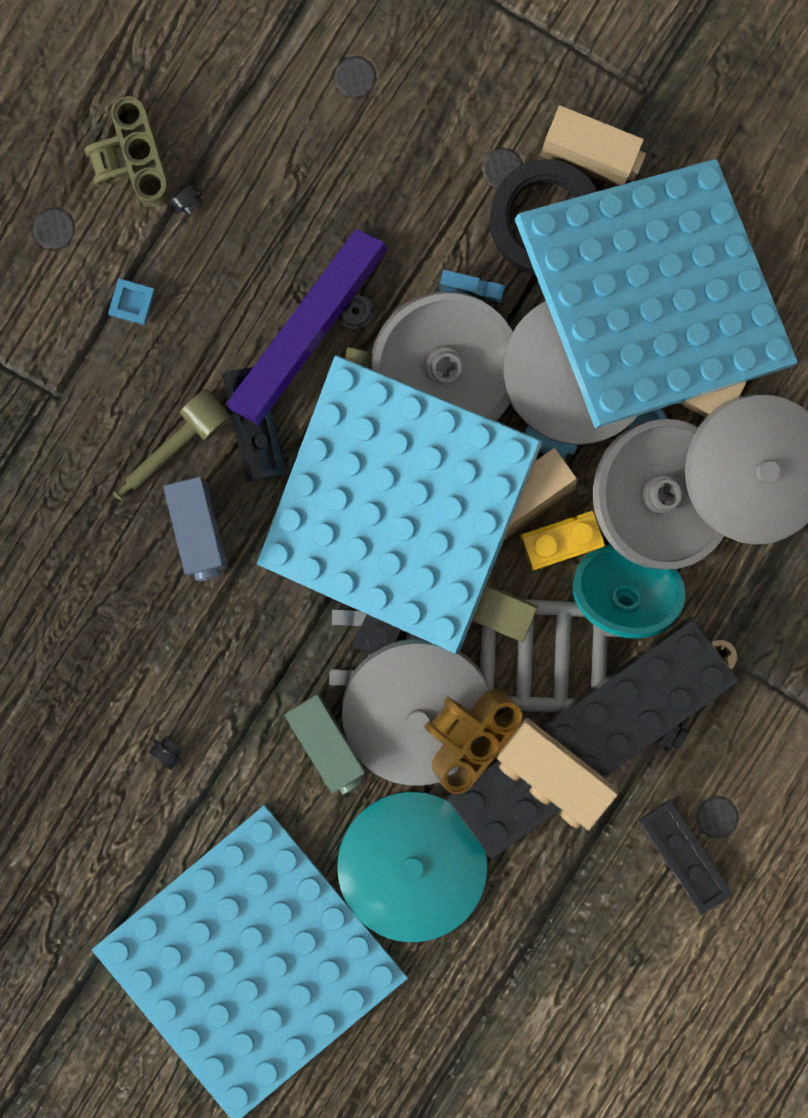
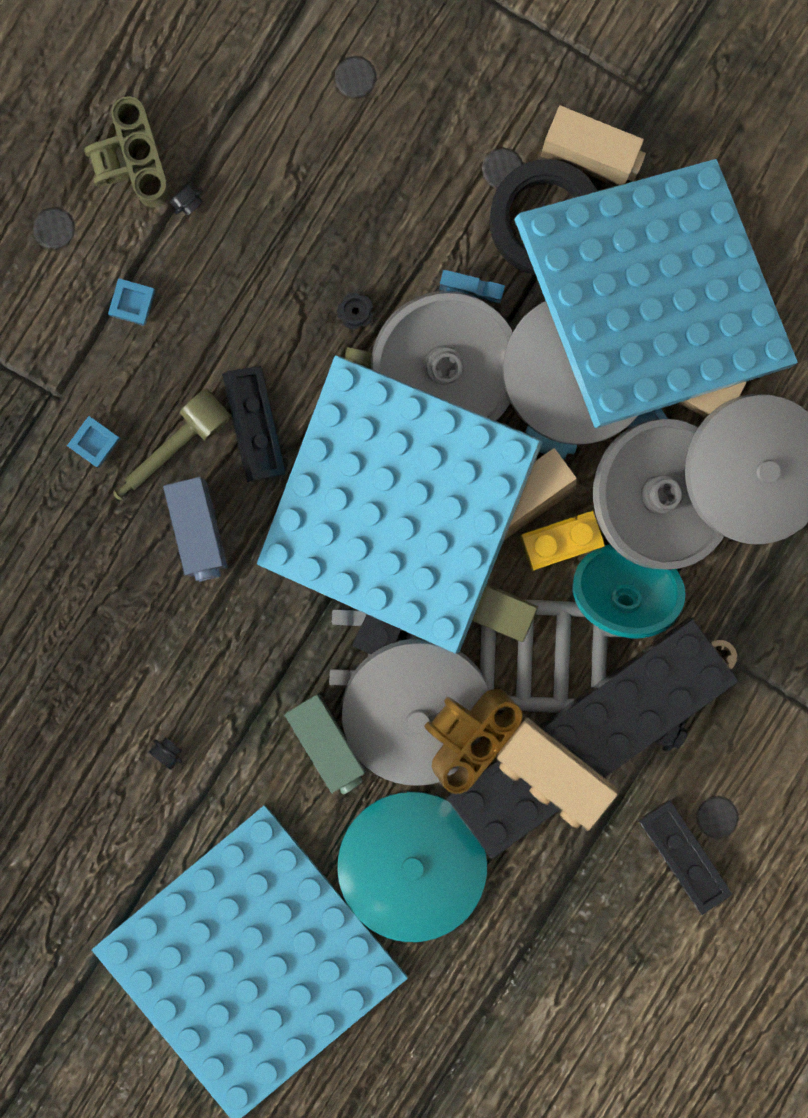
dark purple tile [226,229,388,425] -> none
none -> dark azure plate [67,416,121,468]

